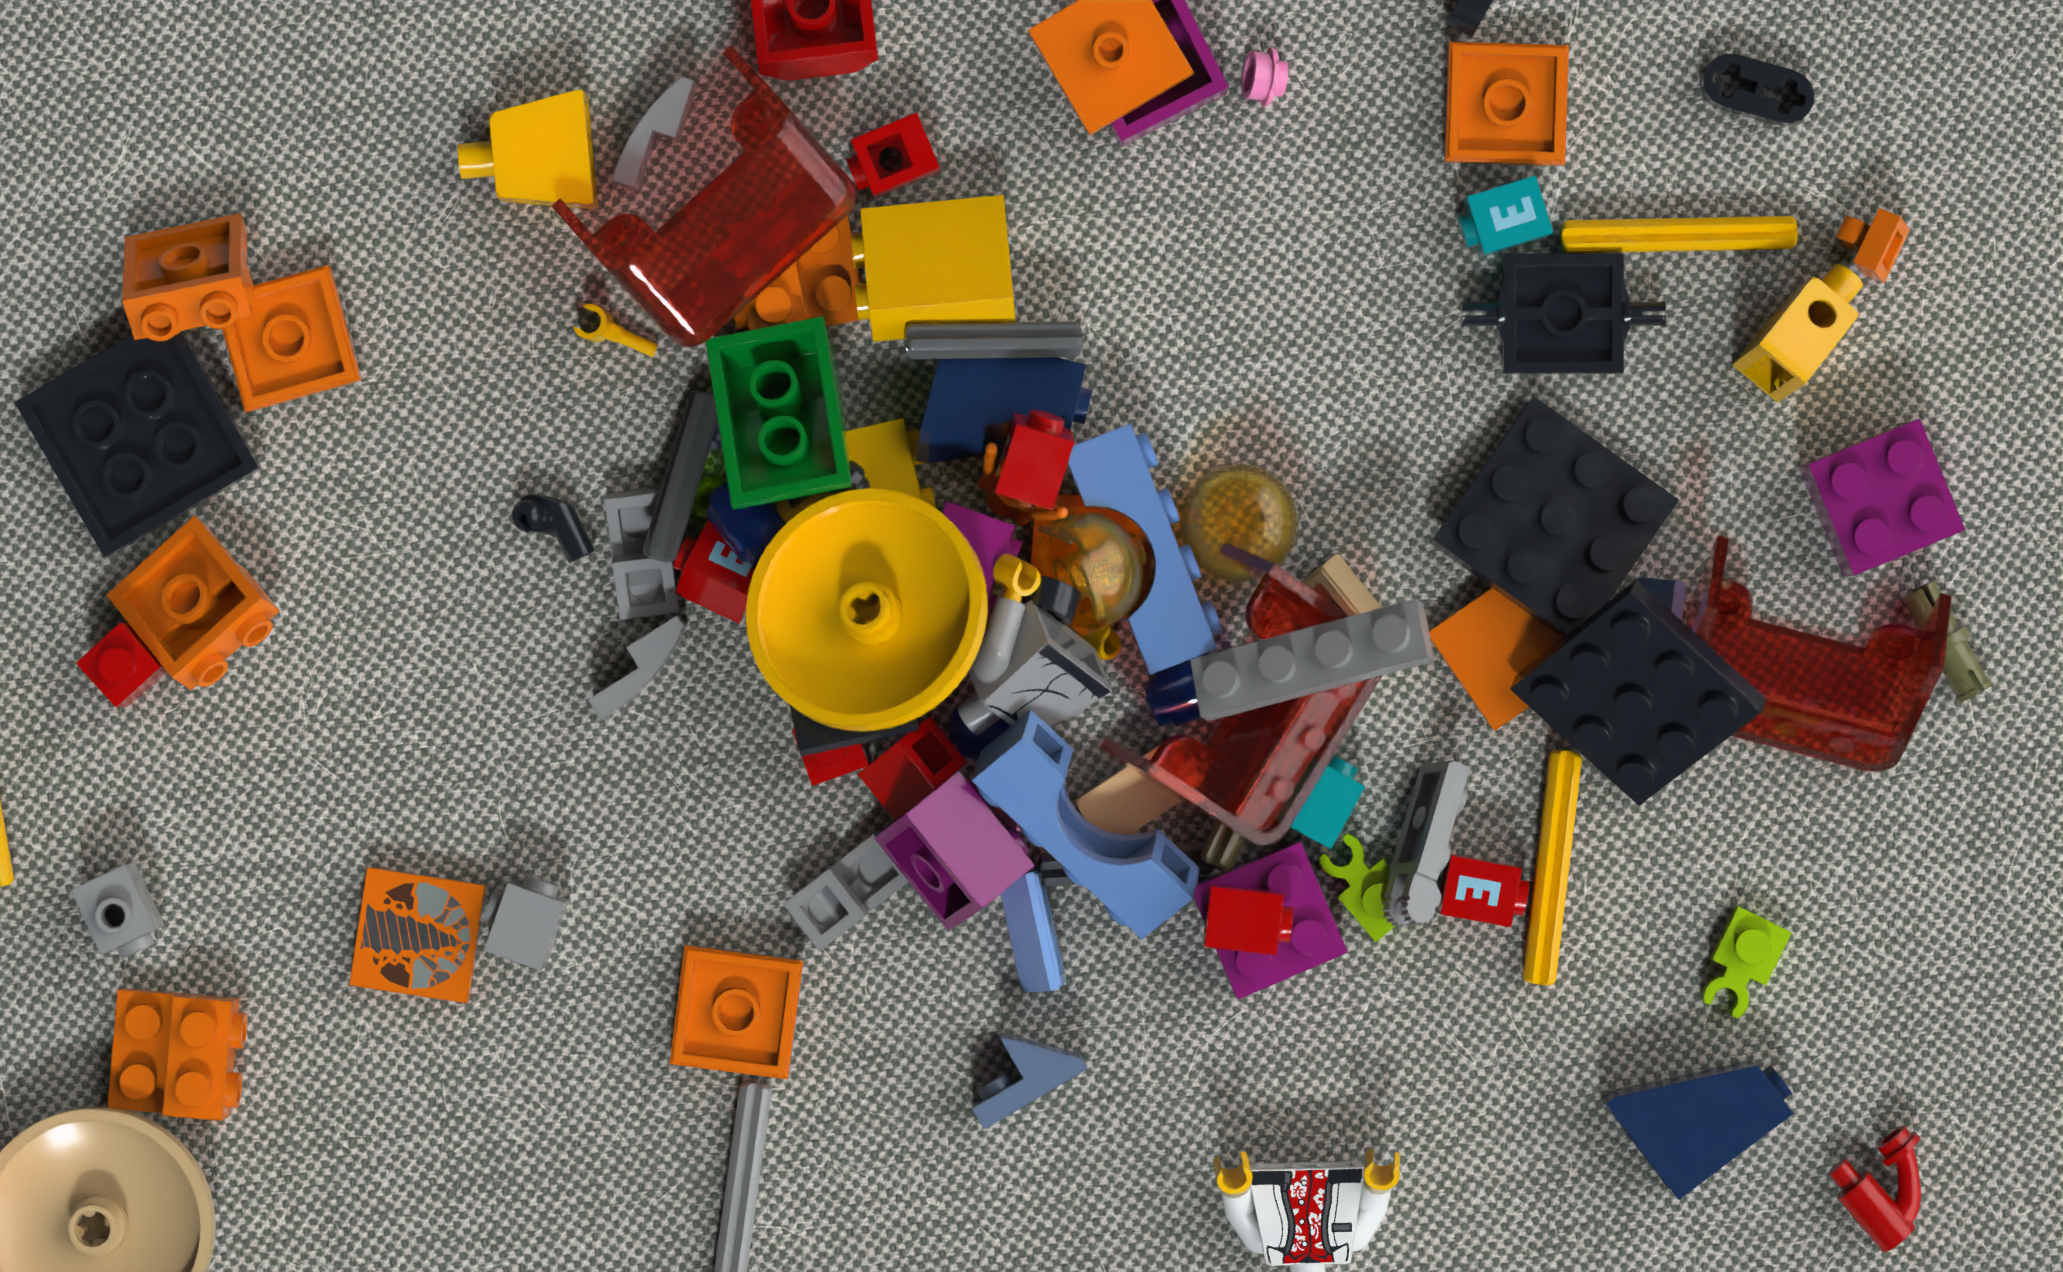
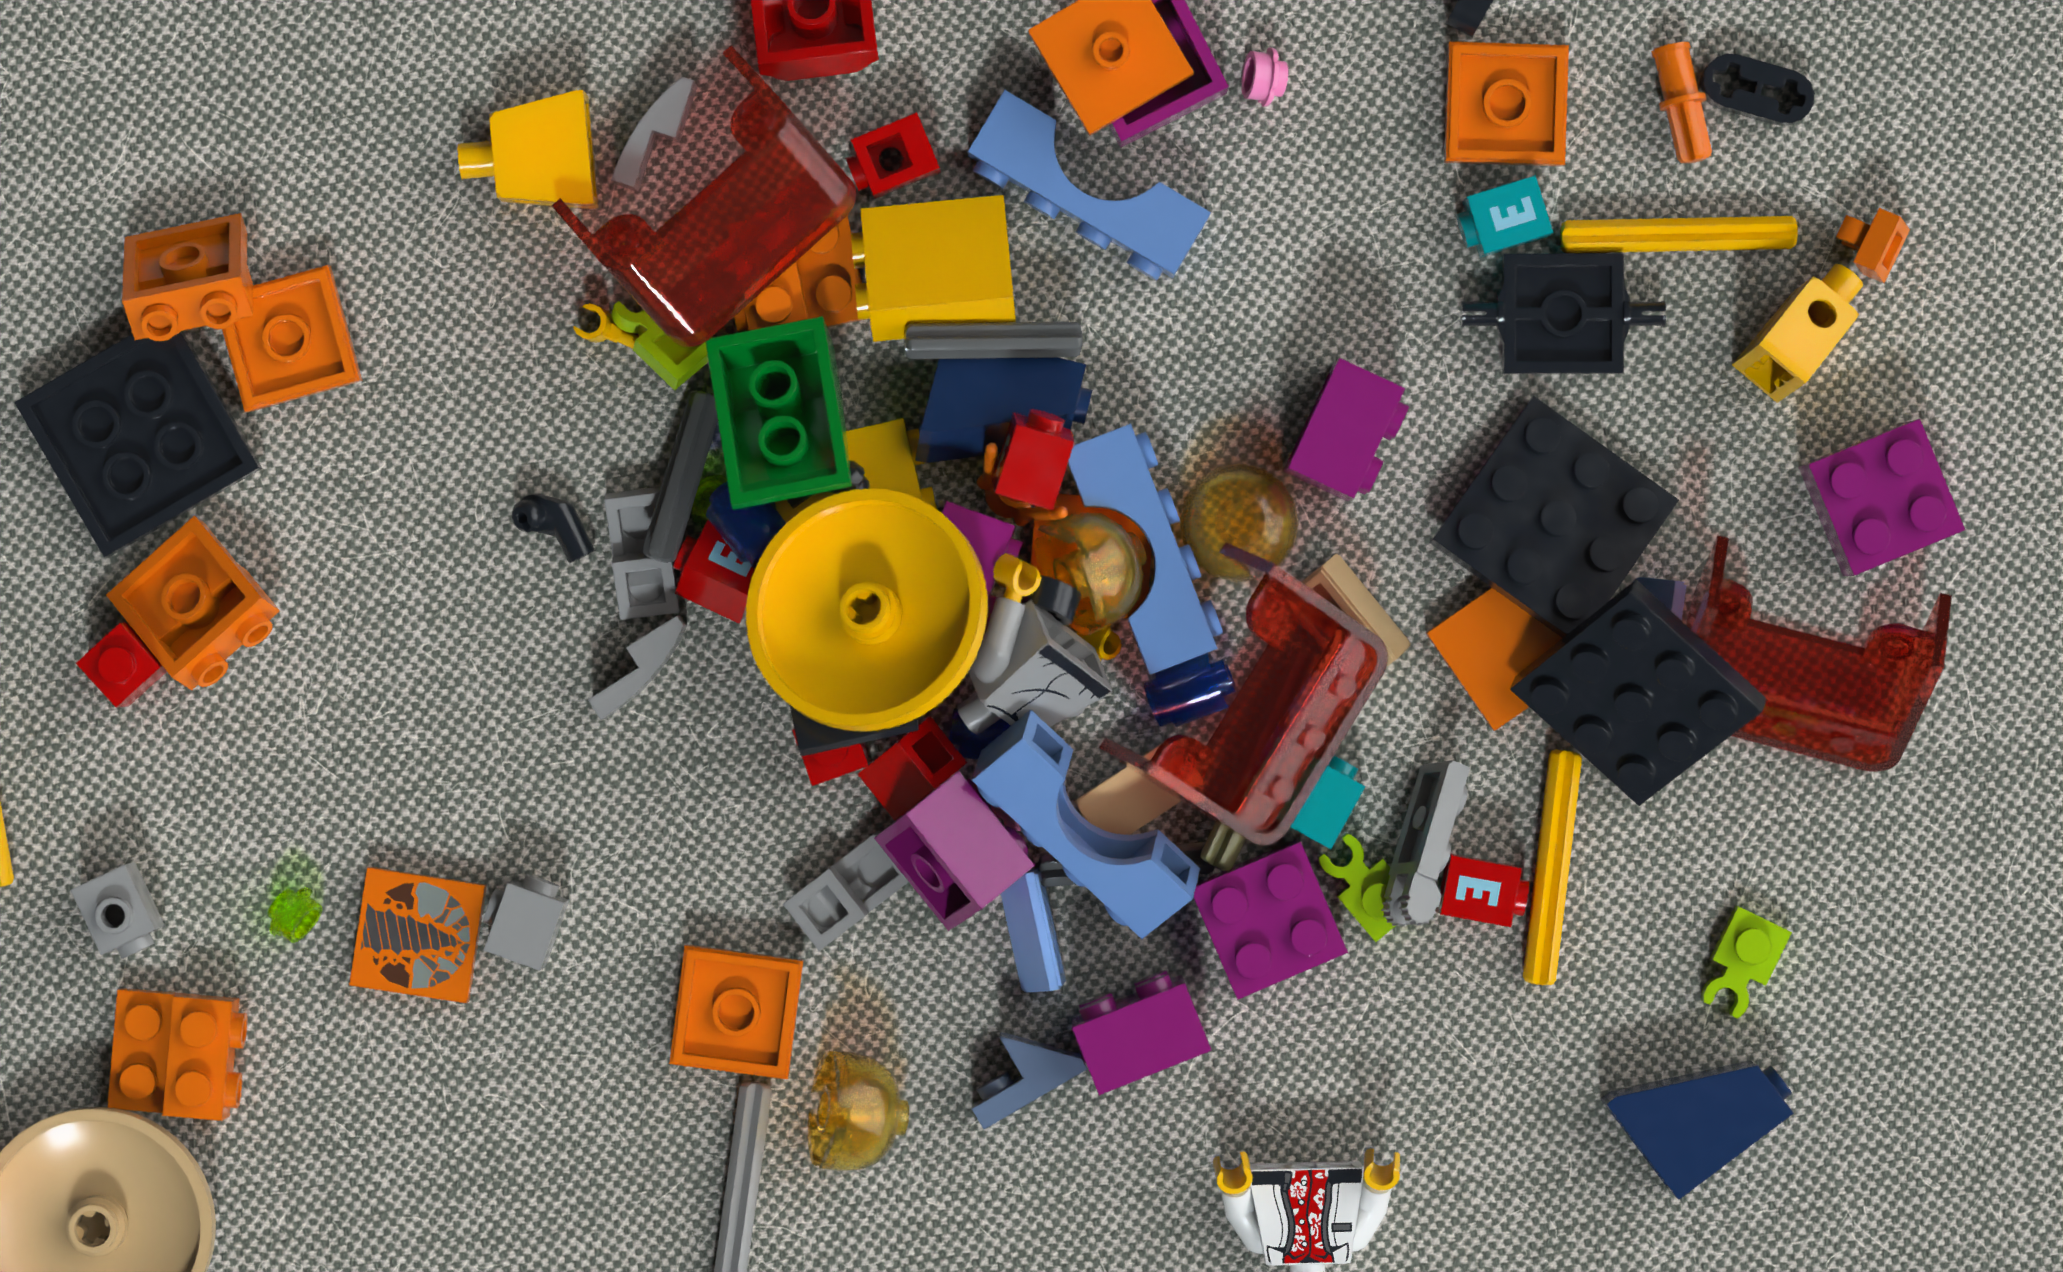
light grey plate [1190,599,1435,721] -> none
red brick [1203,883,1294,956] -> none
red plant [1828,1125,1921,1253] -> none
olive pin [1901,580,1993,703] -> none
none -> clear neon green plate [267,887,322,943]
none -> lime plate [611,283,712,391]
none -> clear yellow cylinder [808,1051,909,1171]
none -> medium blue arch [968,90,1211,281]
none -> magenta brick [1072,970,1212,1095]
none -> magenta brick [1283,358,1409,501]
none -> orange axle [1651,42,1712,164]

